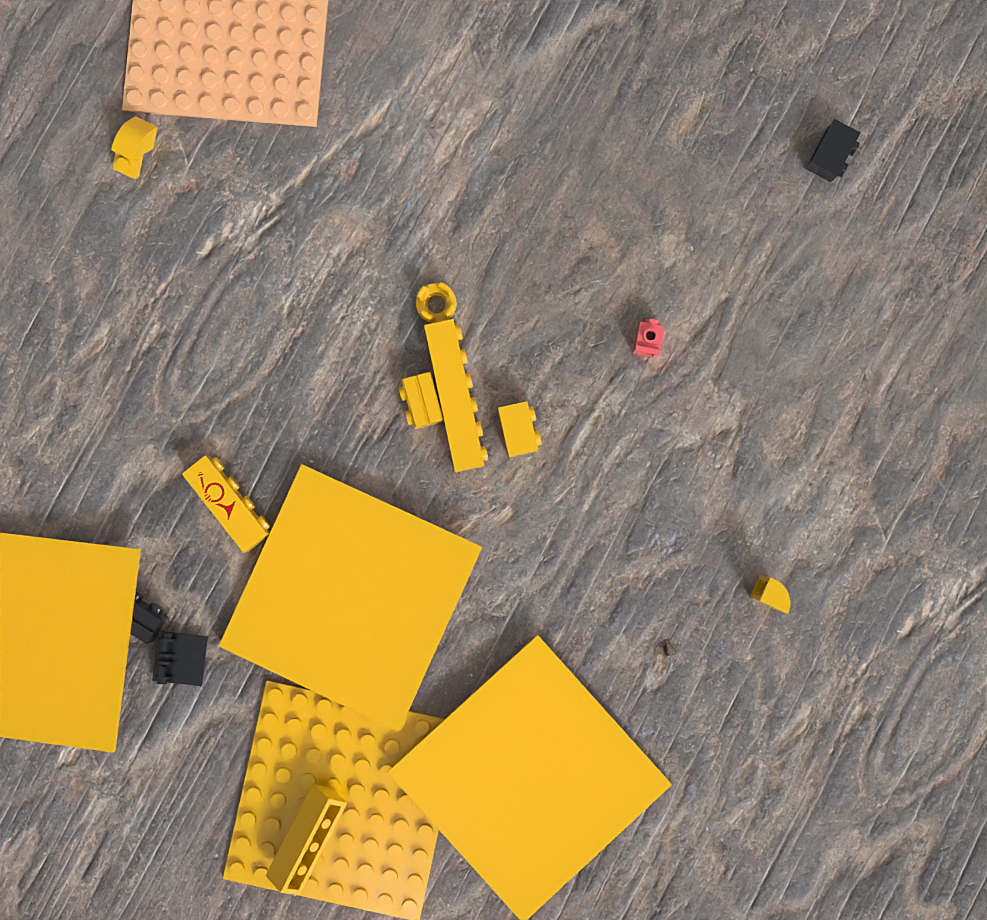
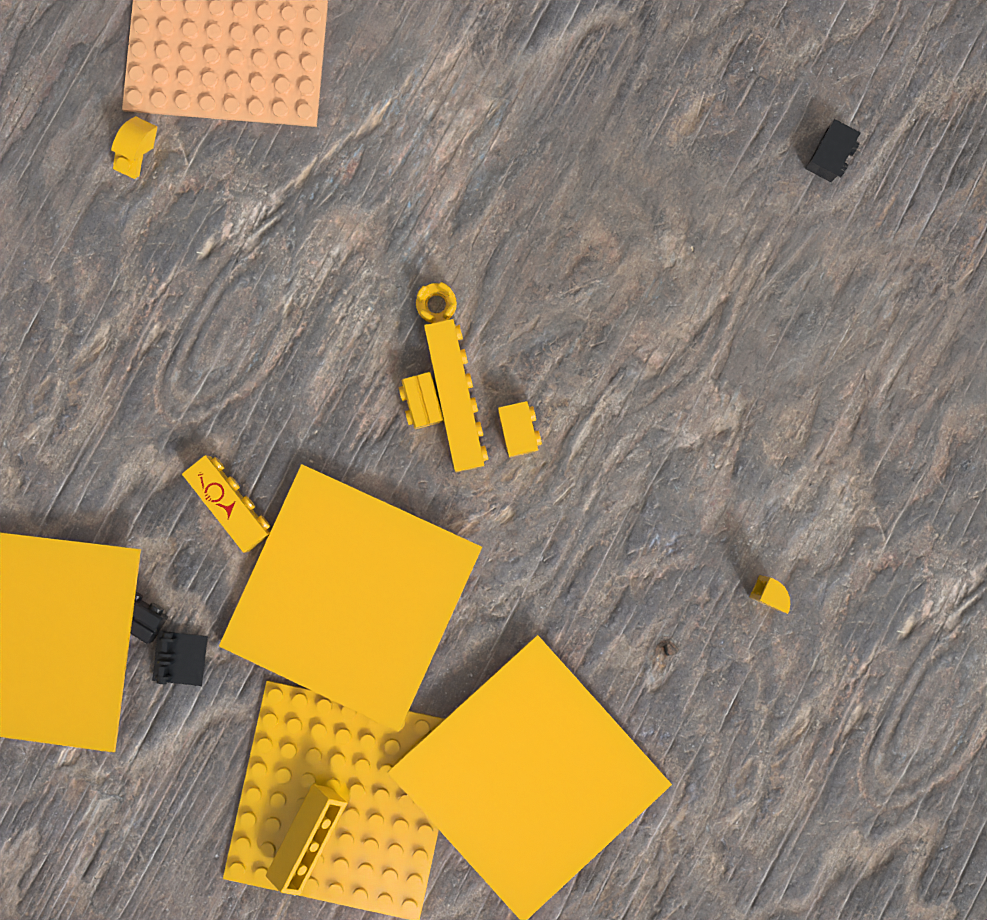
coral brick [633,318,665,358] -> none

